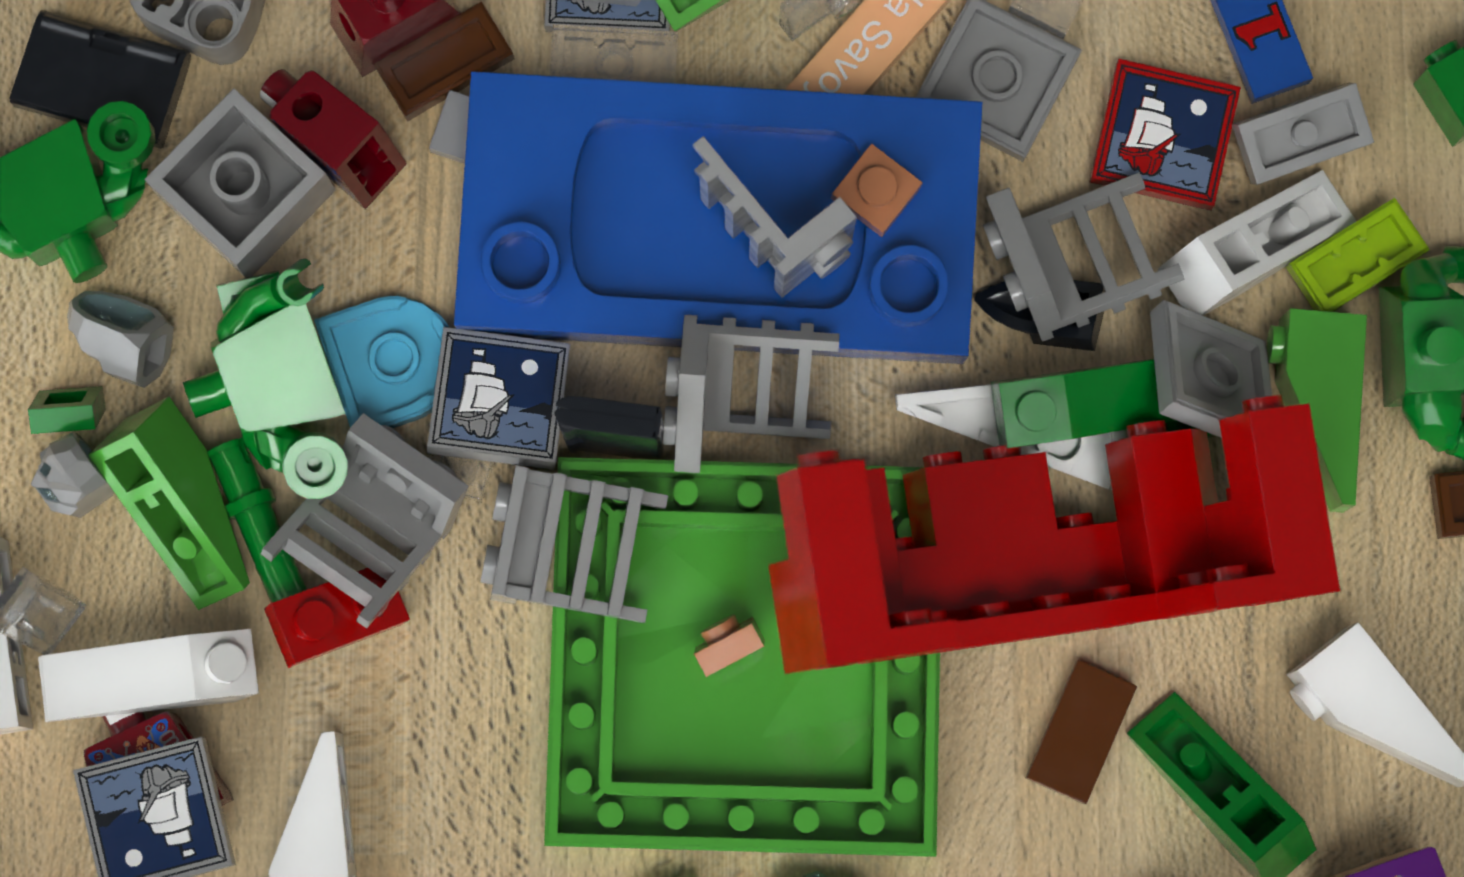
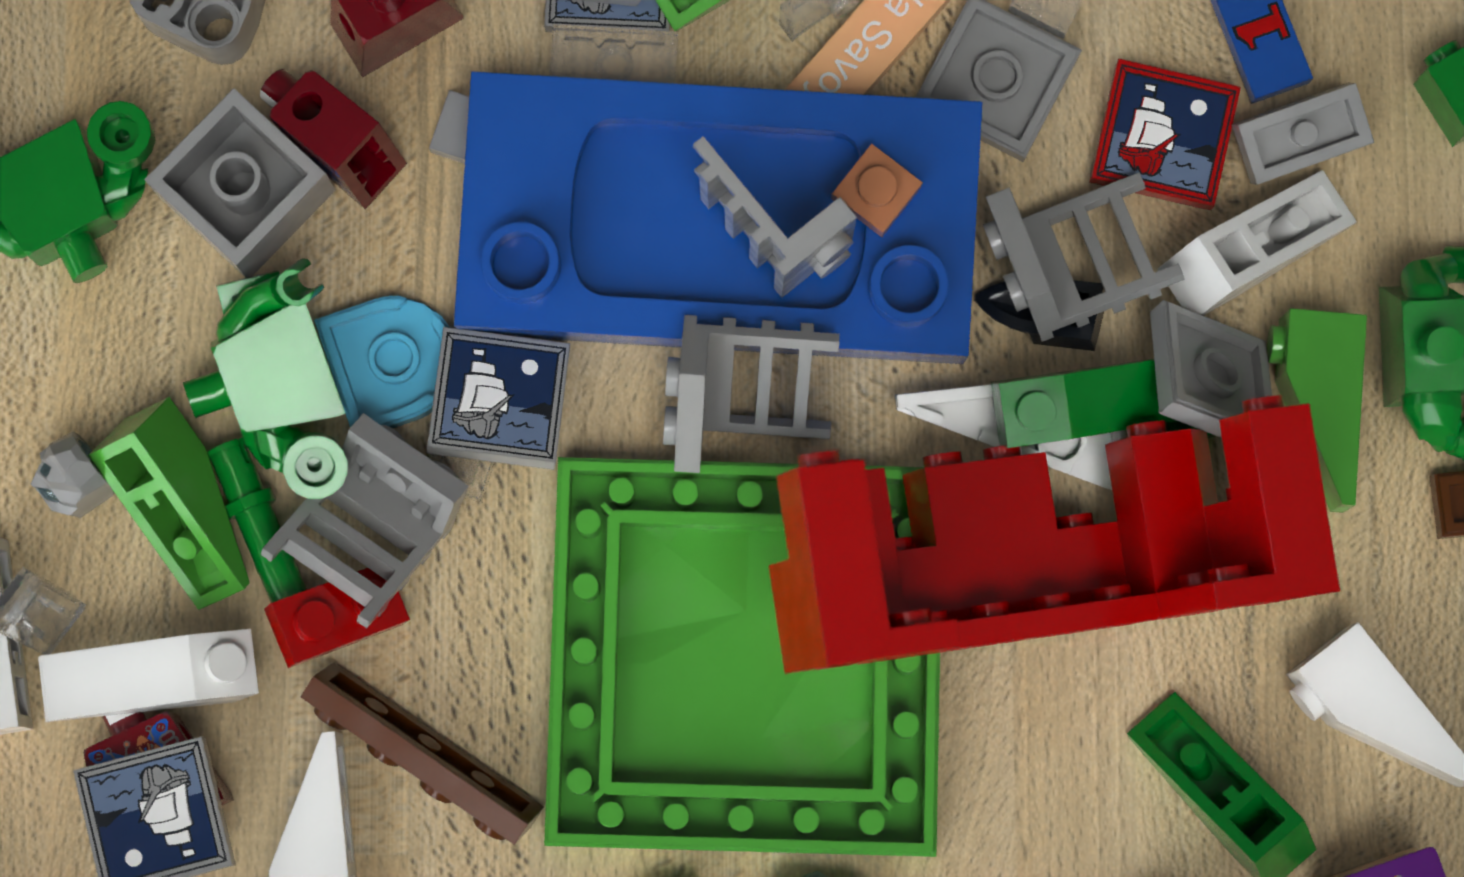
black piece [9,10,191,149] -> none
green tile [28,386,106,434] -> none
light grey rock [67,291,174,388] -> none
reddish brown tile [374,1,515,122] -> none
light grey plate [480,465,668,623] -> none
black piece [554,396,664,460] -> none
nougat plate [694,614,765,677] -> none
reddish brown tile [1025,660,1137,805] -> none
lime plate [1286,197,1430,312] -> none
none -> reddish brown plate [301,662,544,845]

